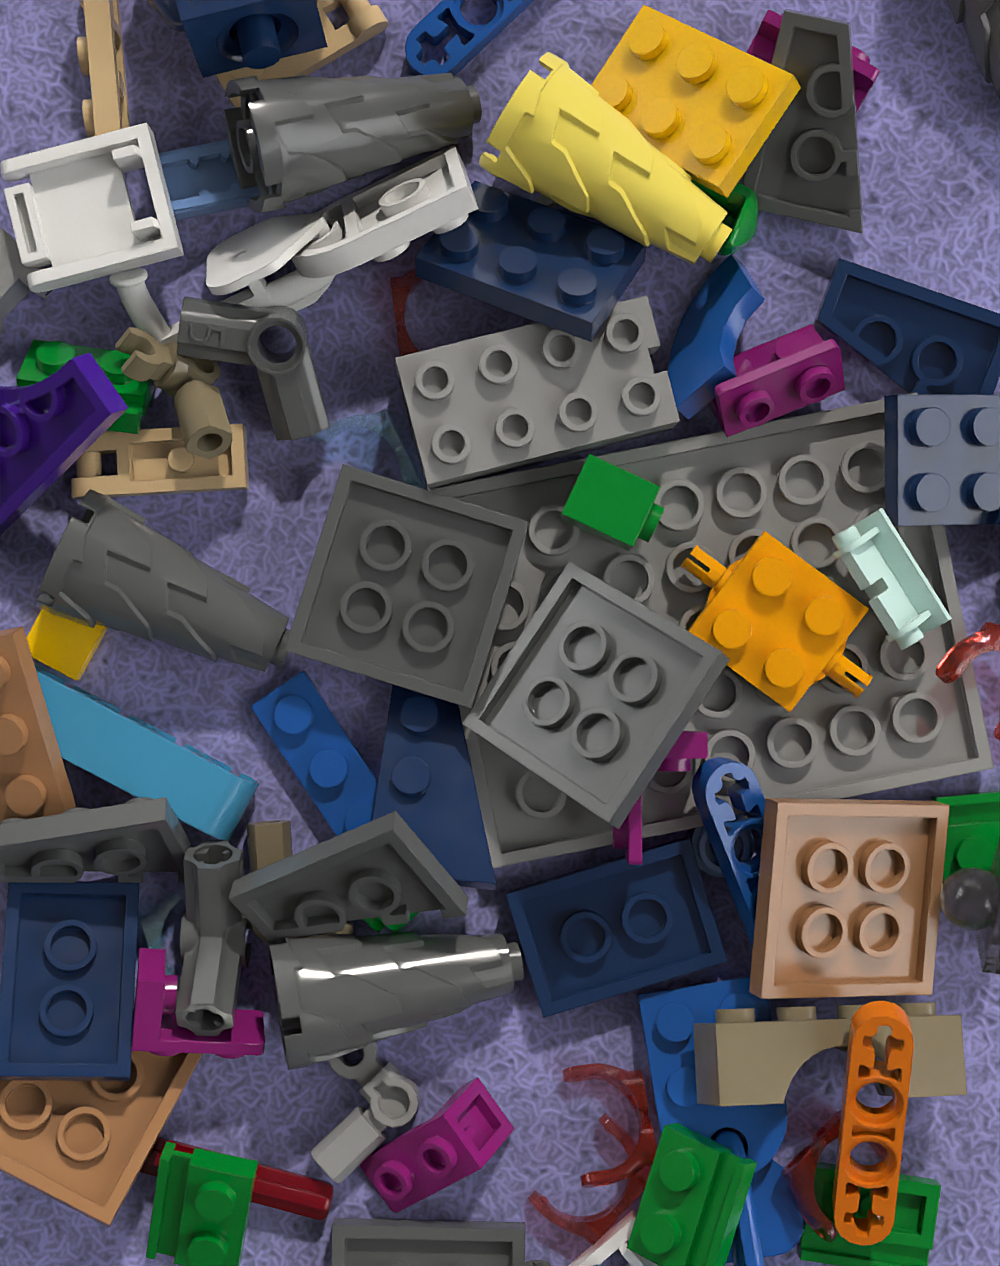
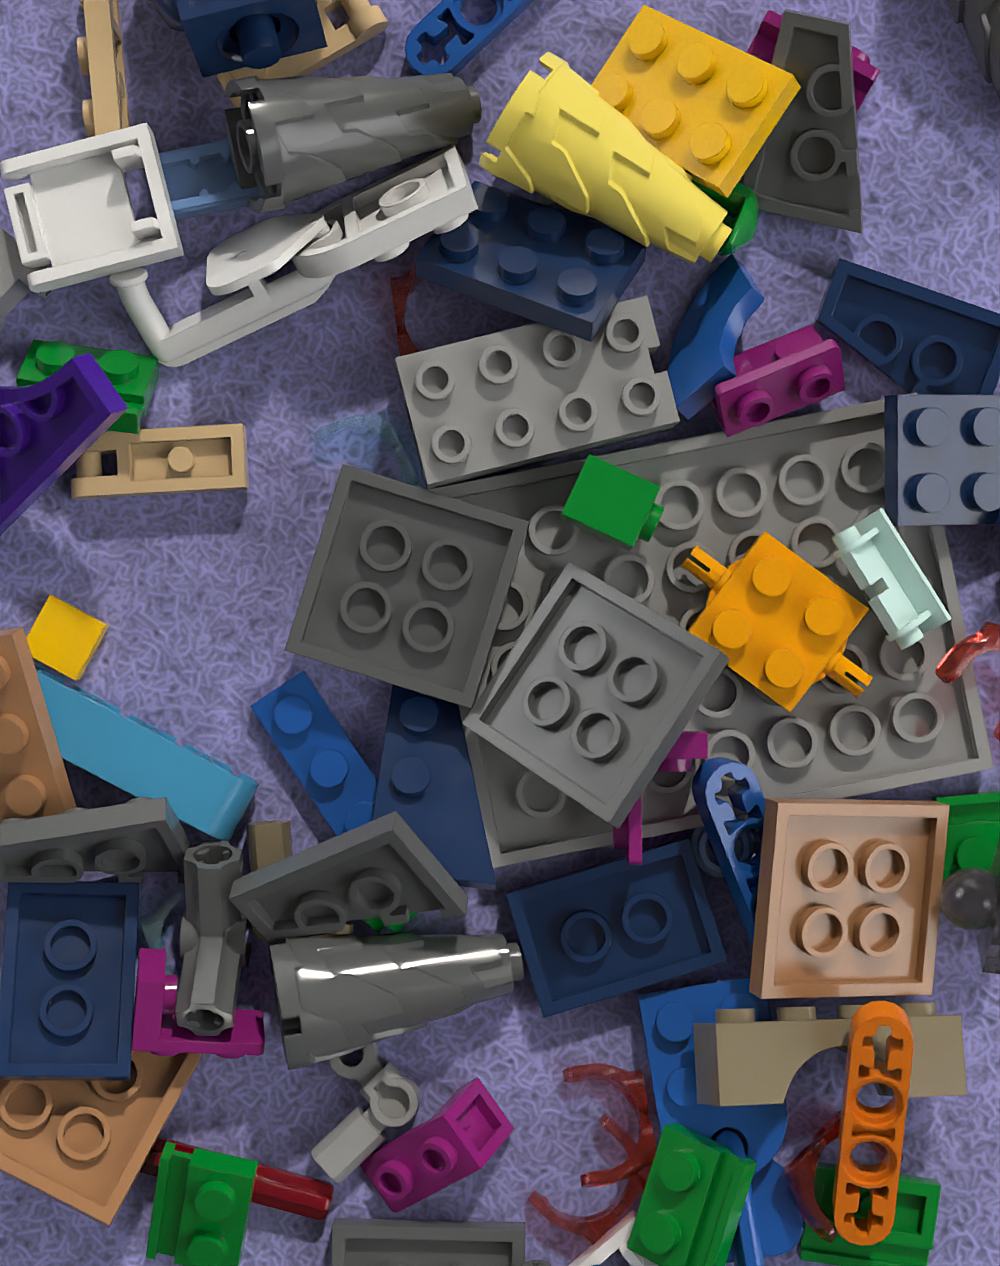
dark grey cone [35,489,291,672] -> none
dark tan bar [115,327,232,459] -> none
dark grey piece [177,296,331,441] -> none

